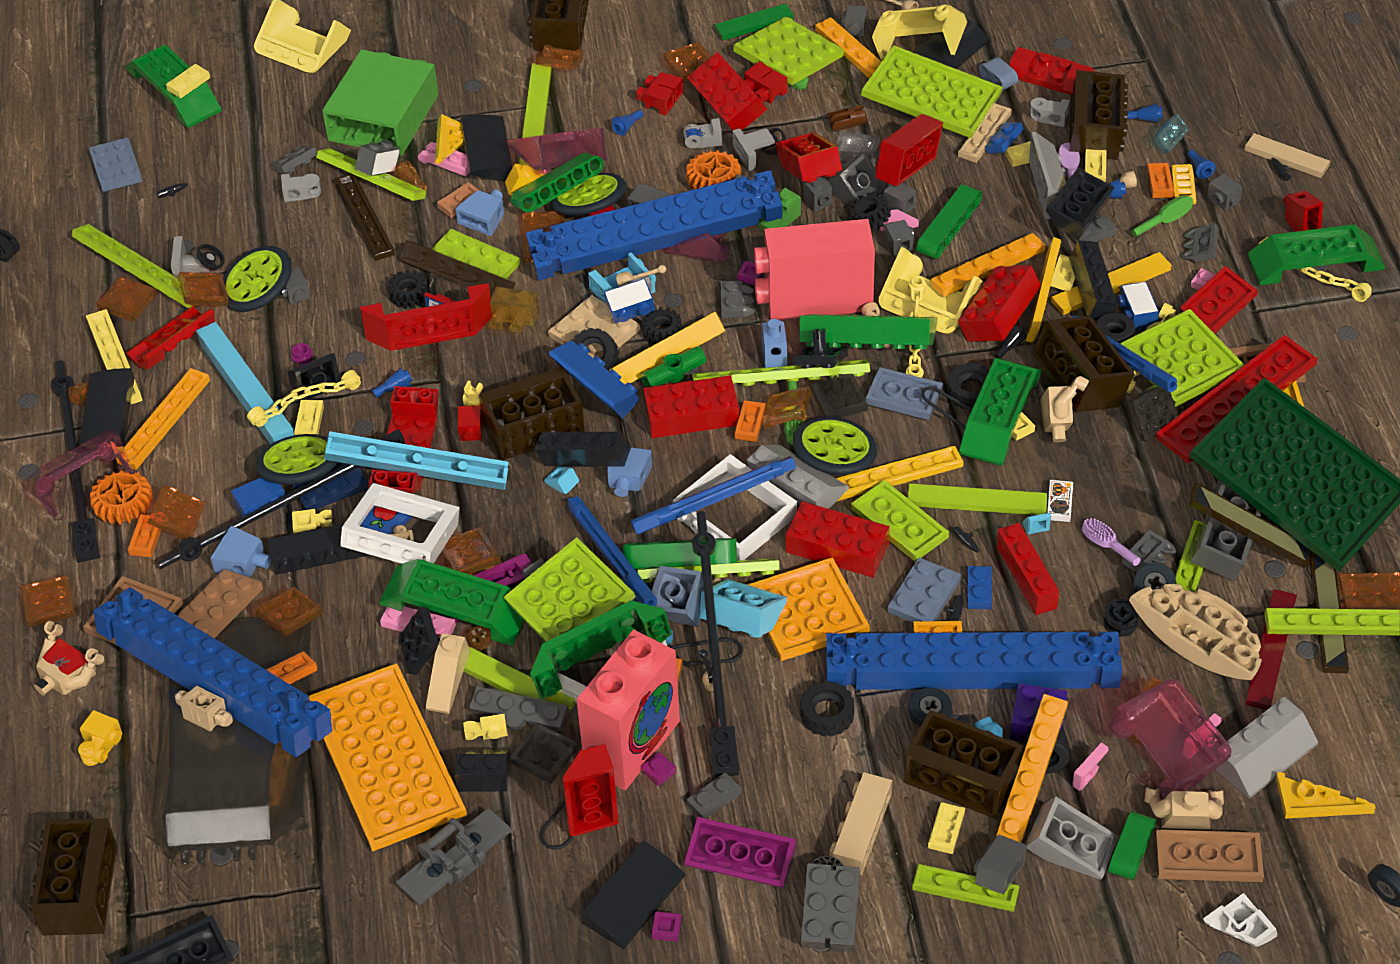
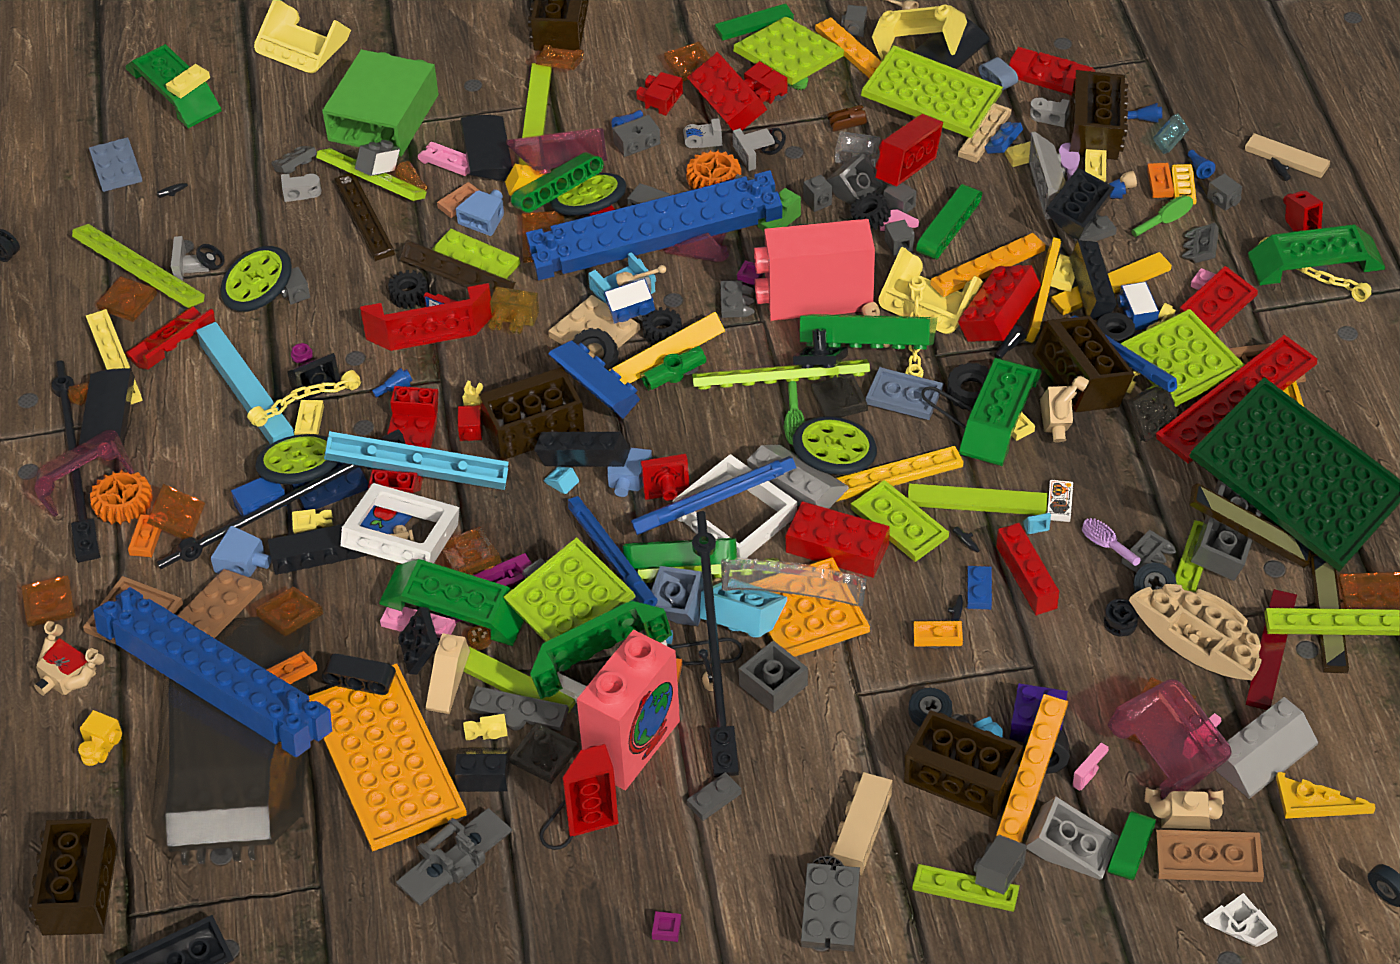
light orange plate [116,368,210,470] -> none
tan piece [175,686,233,732] -> none
clear orange plate [178,272,229,306] -> none
yellow wing [435,114,464,164] -> none
black slope [581,840,685,949] -> none
magenta plate [641,752,676,786] -> none
red brick [643,375,739,438] -> none
magenta slope [684,817,797,888] -> none
orange plate [735,400,766,442] -> none
medium blue torso [762,319,787,368] -> none
clear orange plate [762,386,812,429] -> none
red brick [775,131,842,183] -> none
black tyre [800,681,854,737] -> none
blue brick [826,632,1122,690] -> none
sand blue plate [888,558,961,623] -> none
light yellow plate [928,802,965,854] -> none
none -> black beam [322,653,396,695]
none -> dark grey brick [613,115,660,157]
none -> red plate [641,454,690,501]
none -> clear windscreen [721,558,867,607]
none -> dark grey brick [739,641,808,713]

